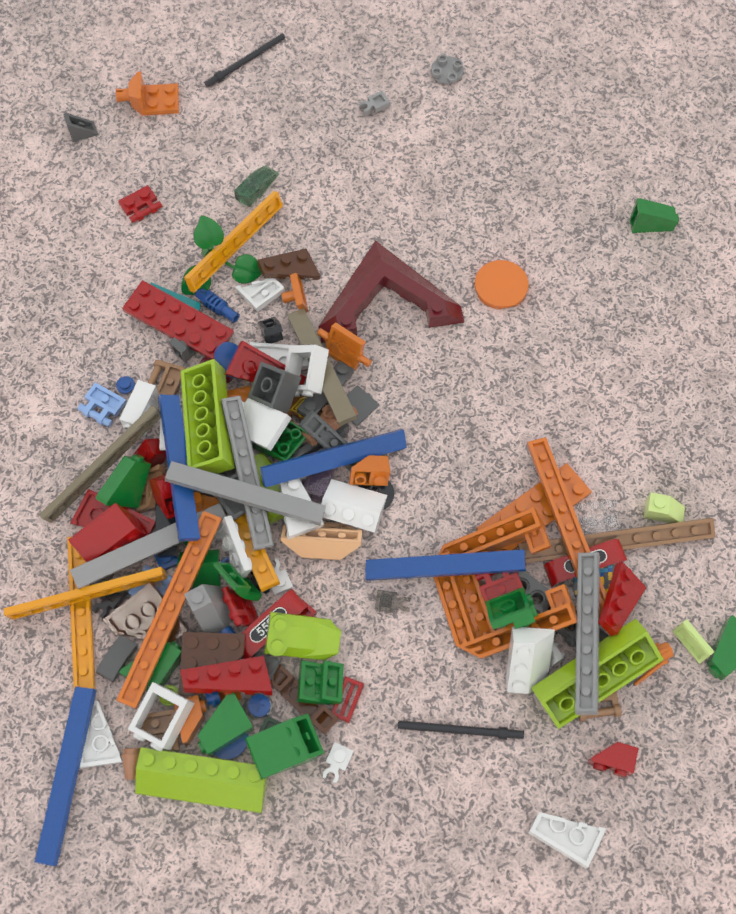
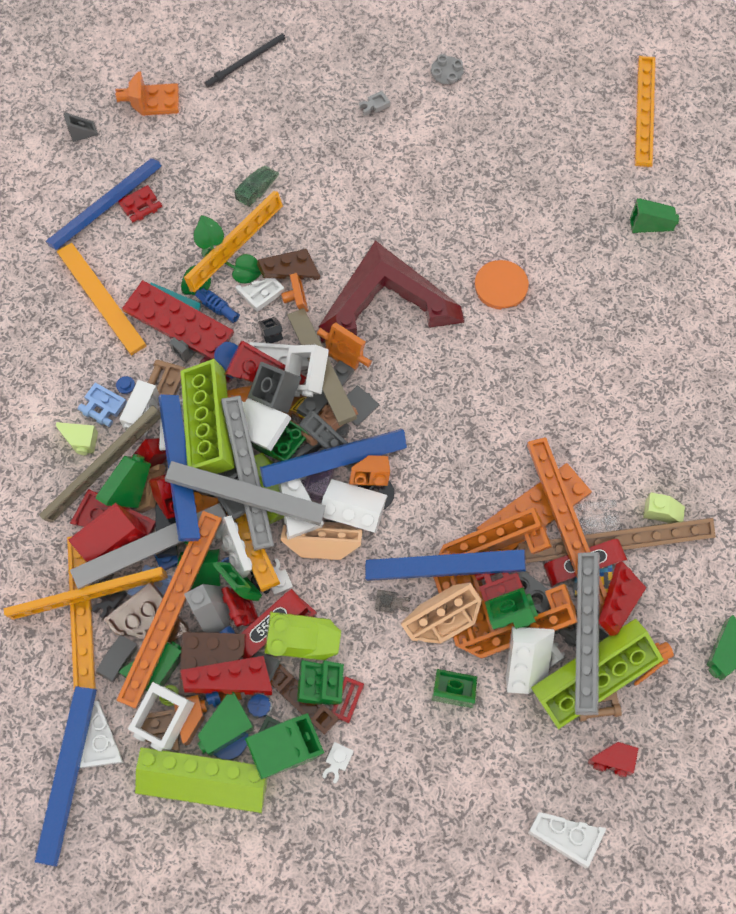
nougat cone [121,748,140,780] -> none
black bar [398,720,524,740] -> none
yellowish green plate [672,619,714,664] -> none
none -> blue tile [45,158,162,250]
none -> yellowish green slope [56,422,98,455]
none -> light orange tile [57,243,147,356]
none -> light nougat wedge [401,583,482,644]
none -> green slope [431,669,477,708]
none -> light orange tile [635,56,655,167]

